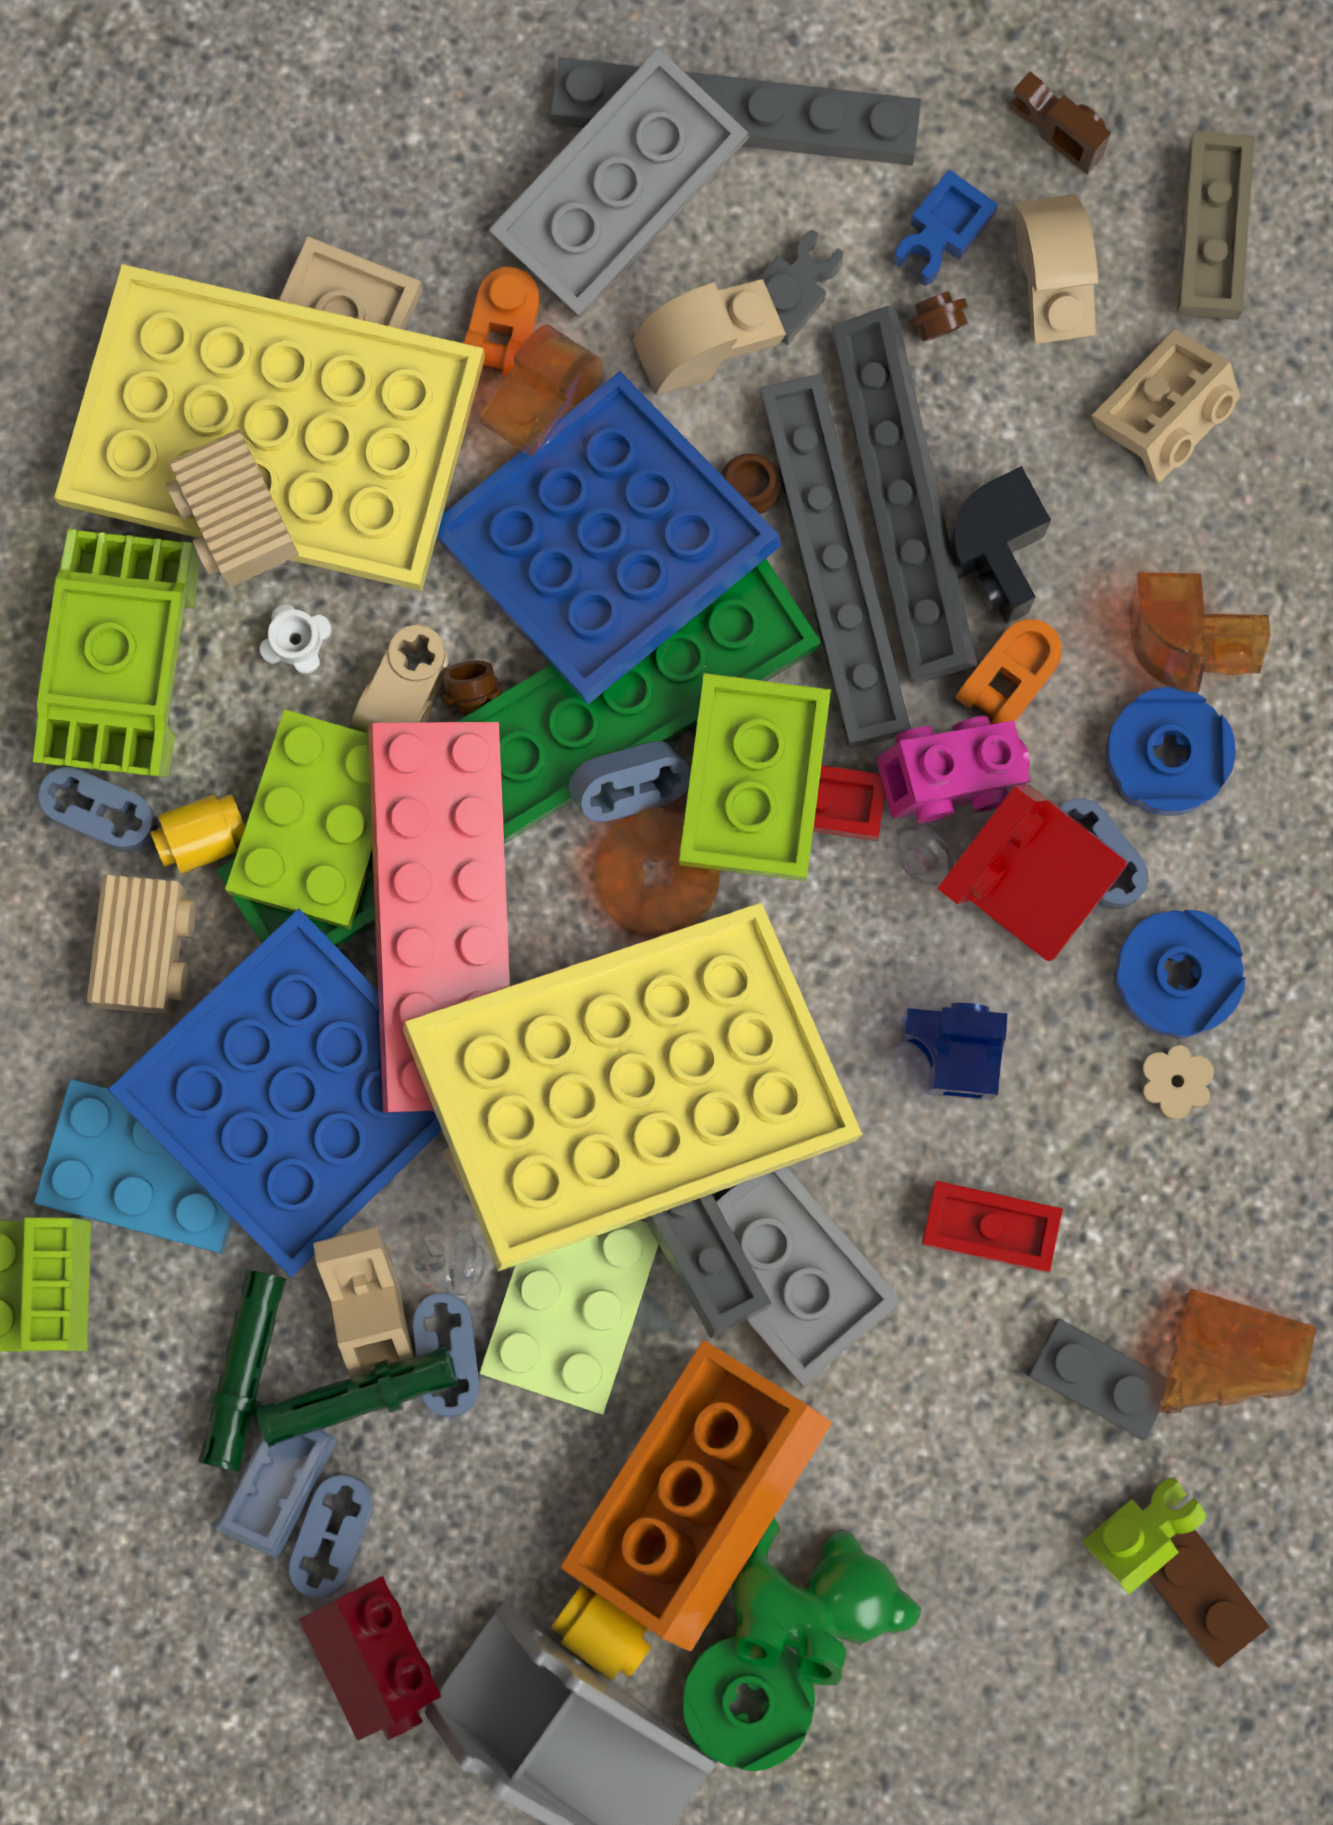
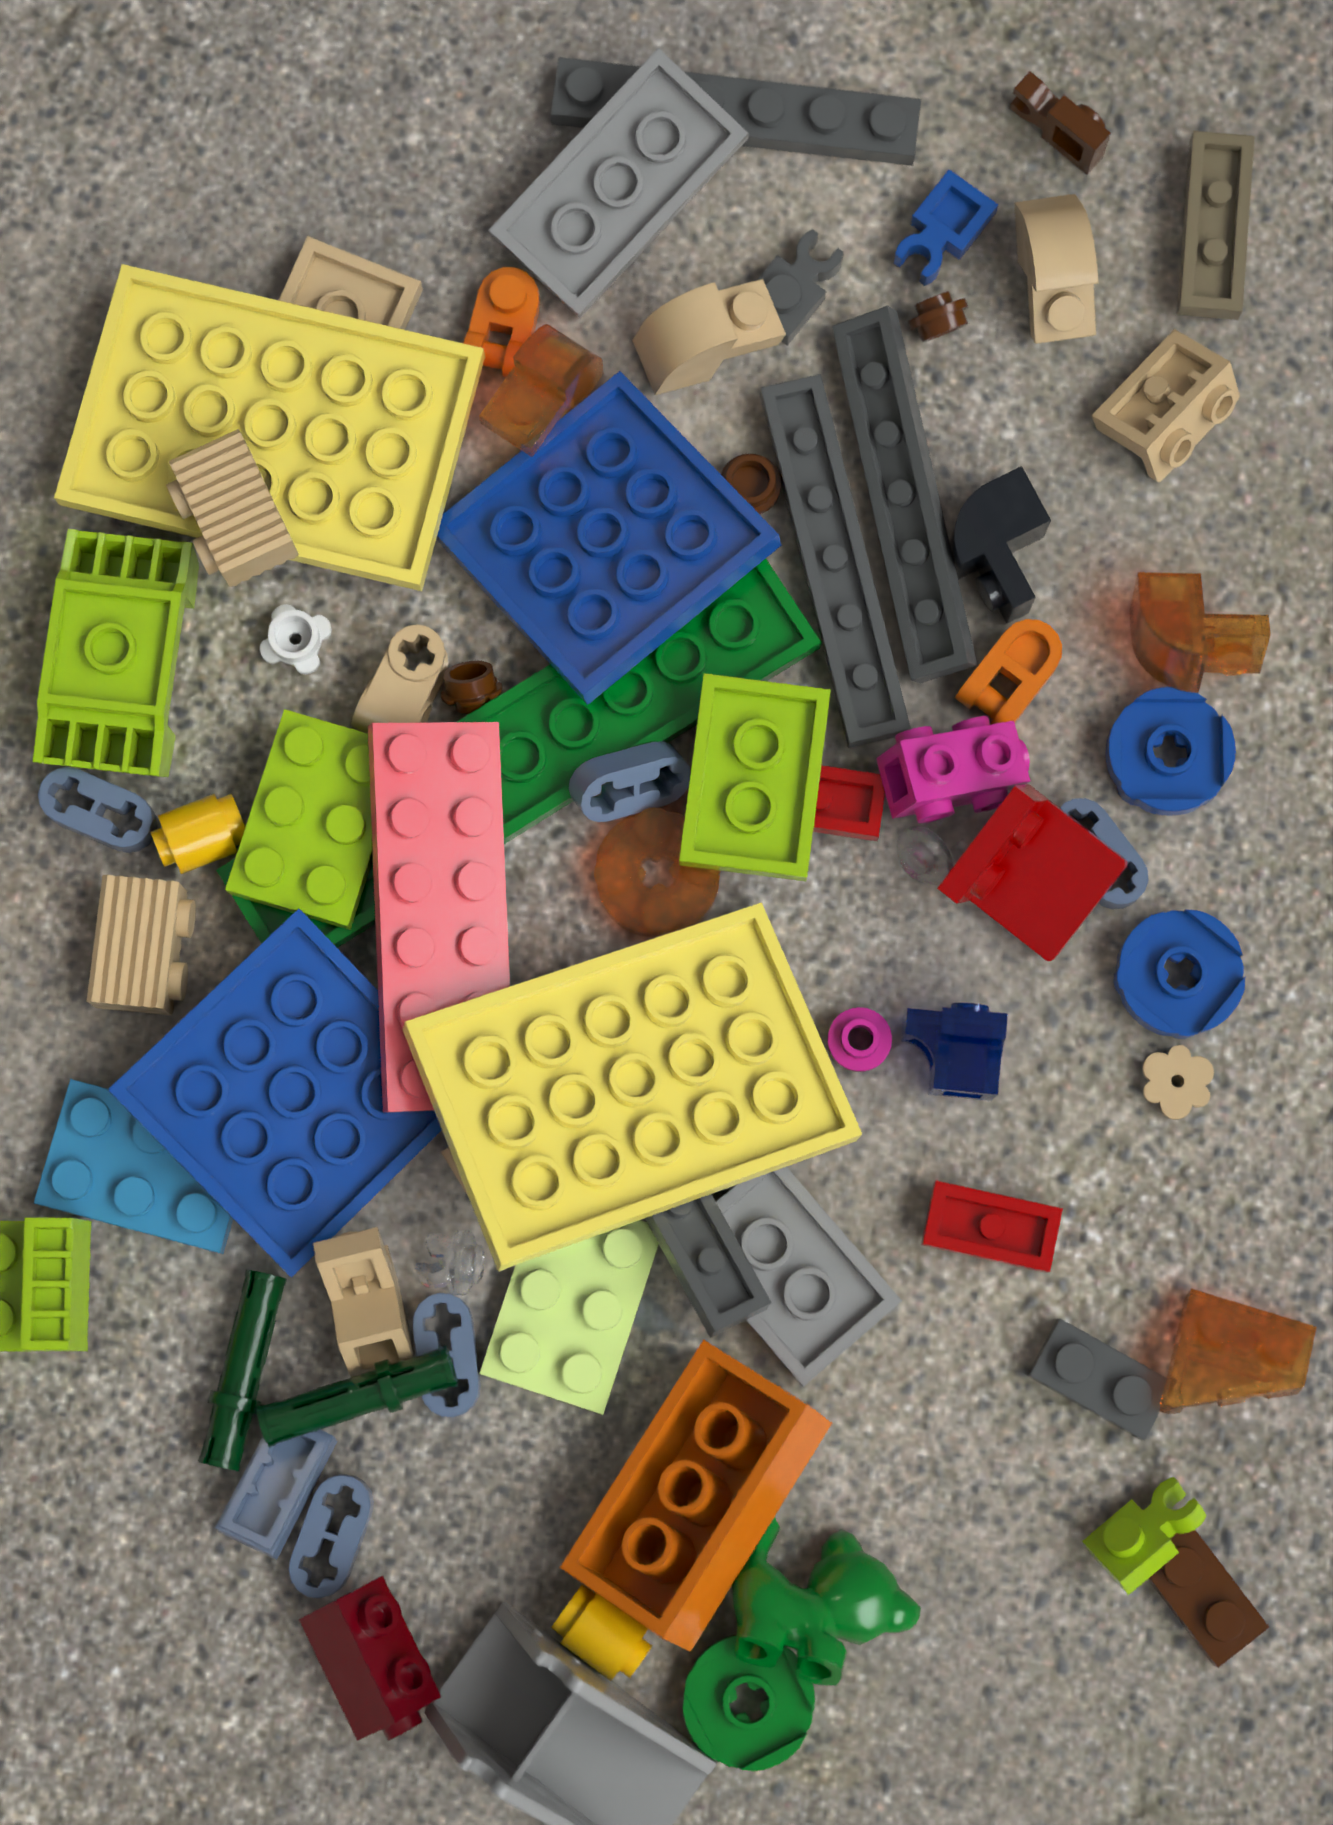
none -> dark pink plate [827,1007,892,1072]

